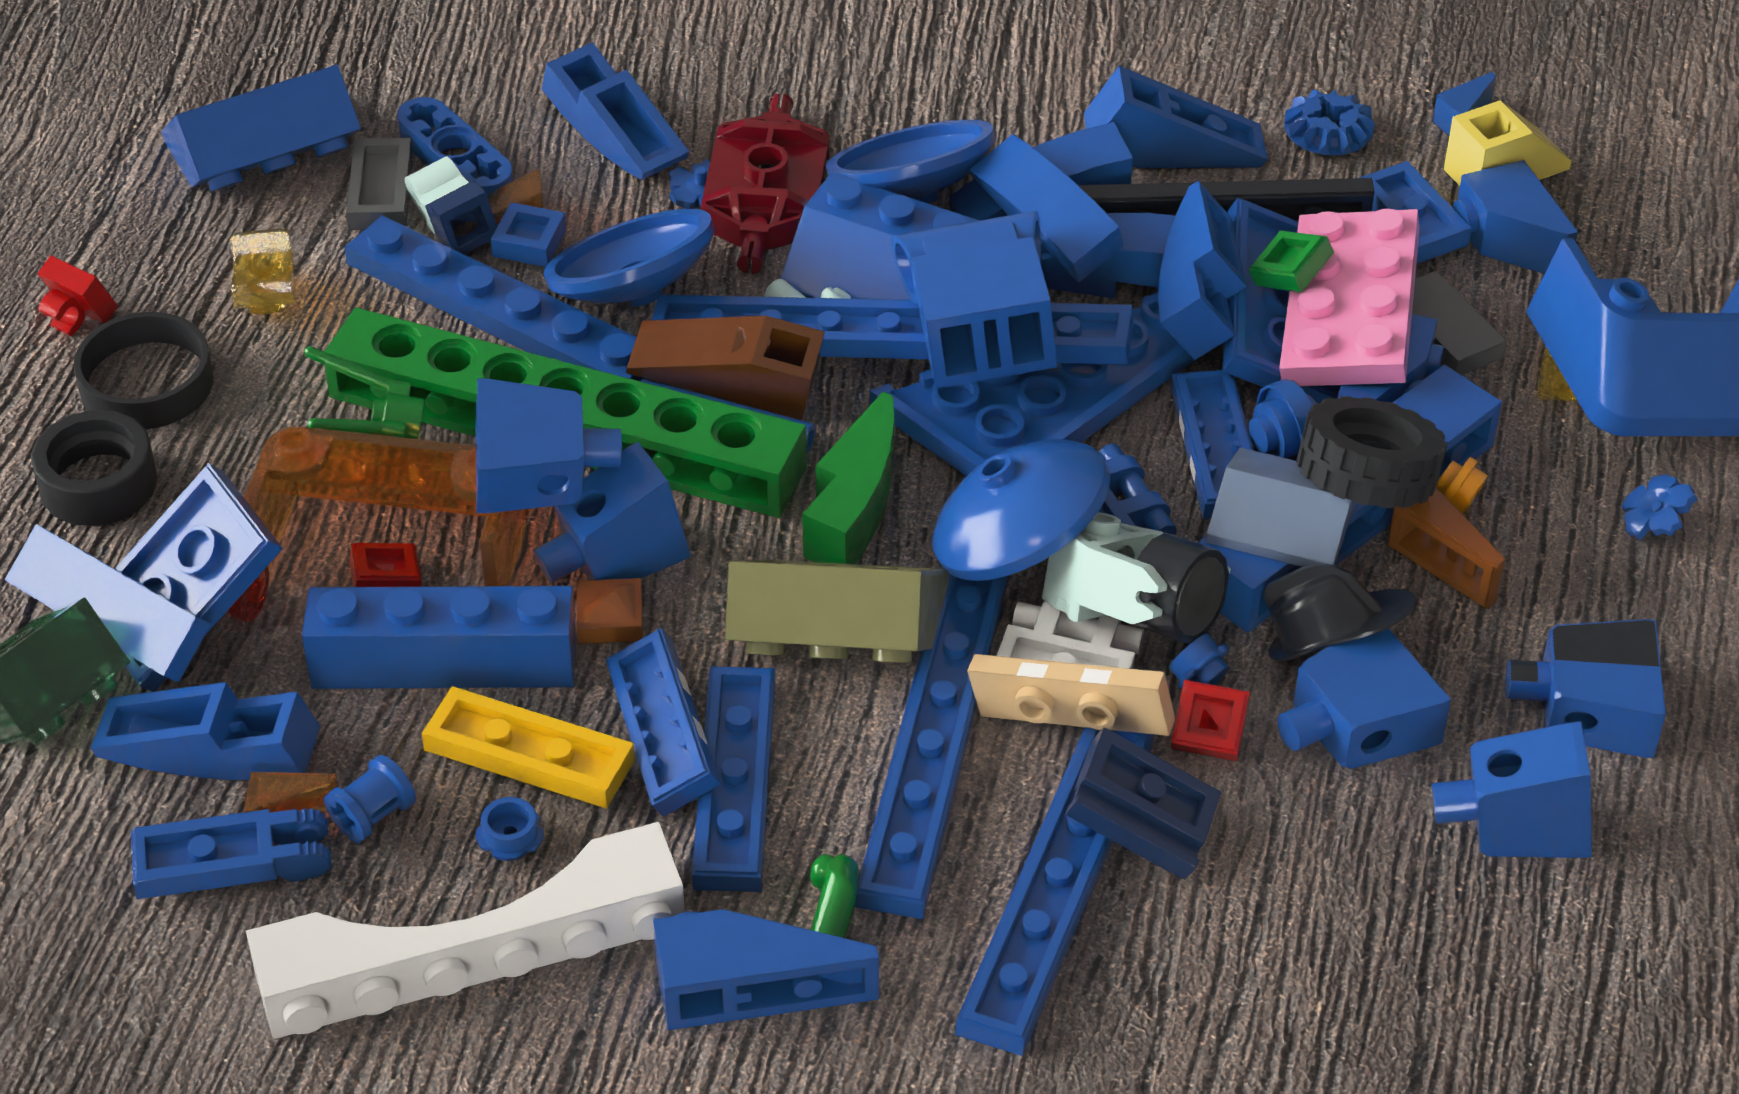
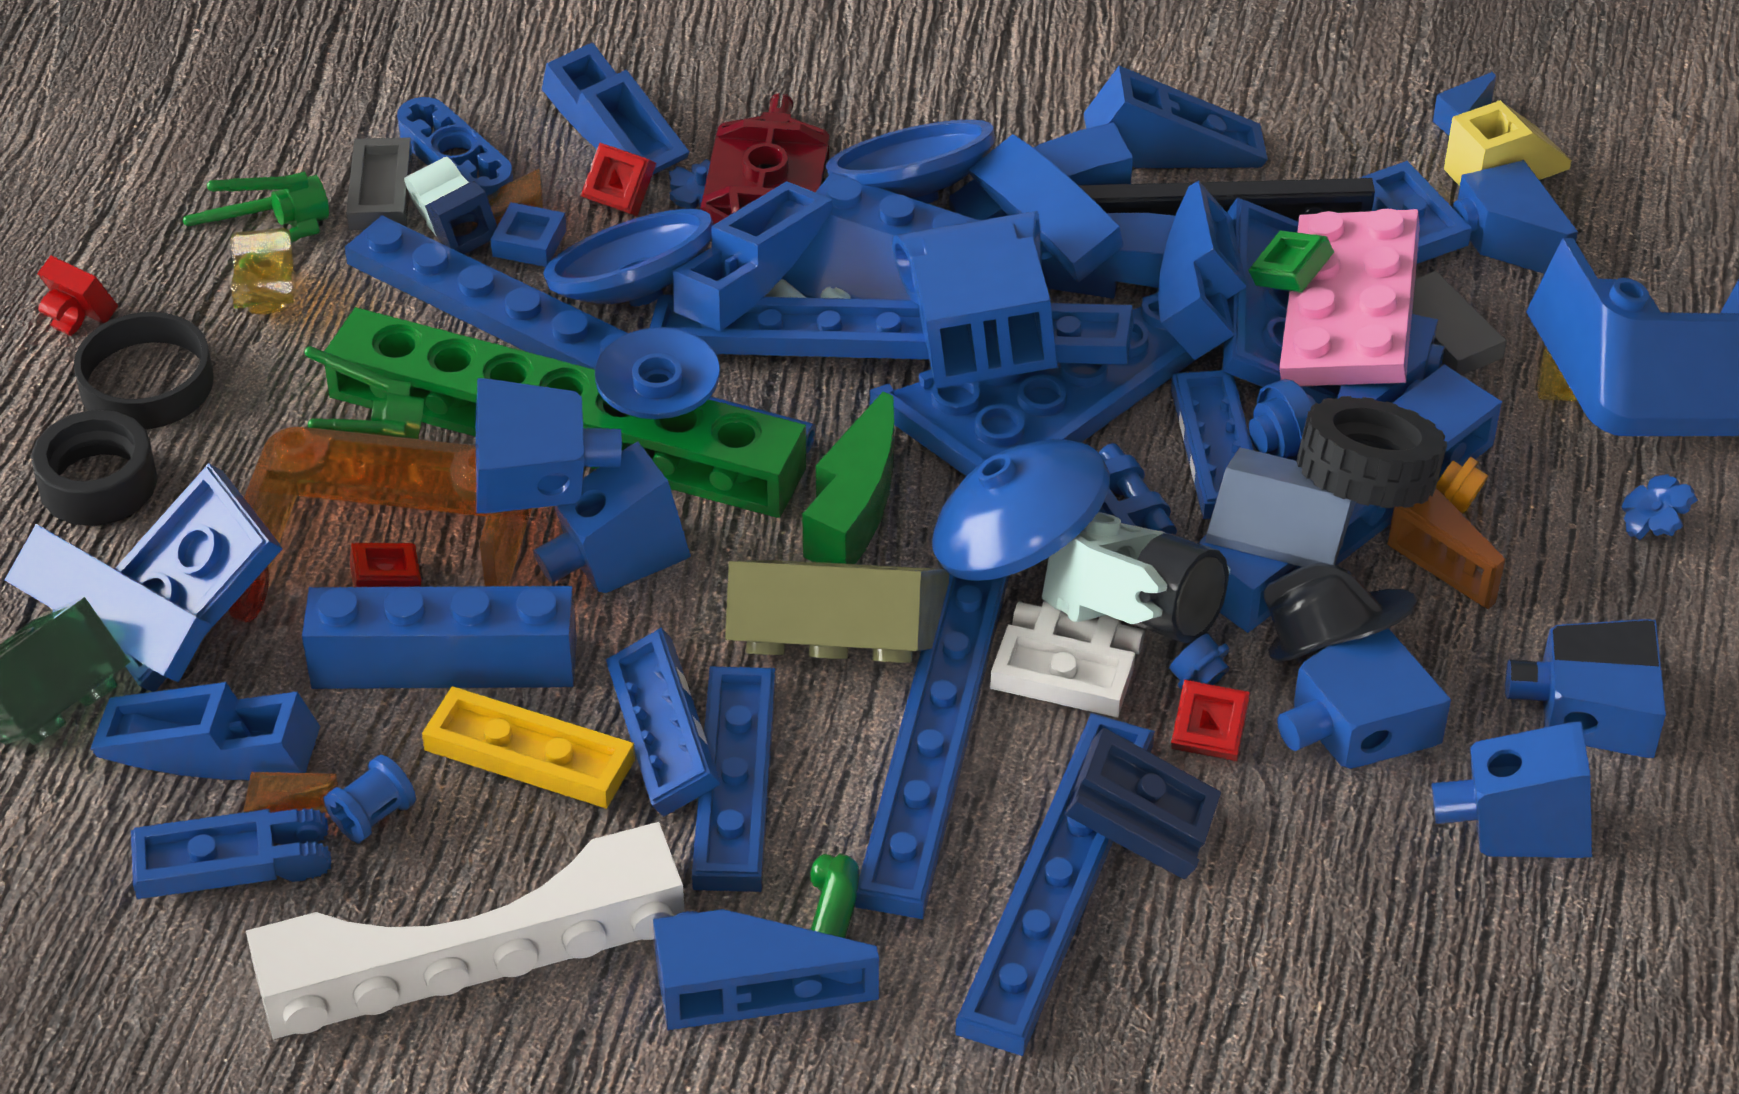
blue slope [161,64,361,192] -> none
blue plate [476,797,544,861] -> none
dark orange tile [577,578,643,644] -> none
reddish brown slope [626,316,825,420] -> none
tan plate [967,654,1175,736] -> none
blue gear [1284,89,1375,156] -> none
none -> green plant [183,171,329,269]
none -> red tile [580,143,657,217]
none -> blue dish [595,327,720,419]
none -> blue slope [673,181,833,332]

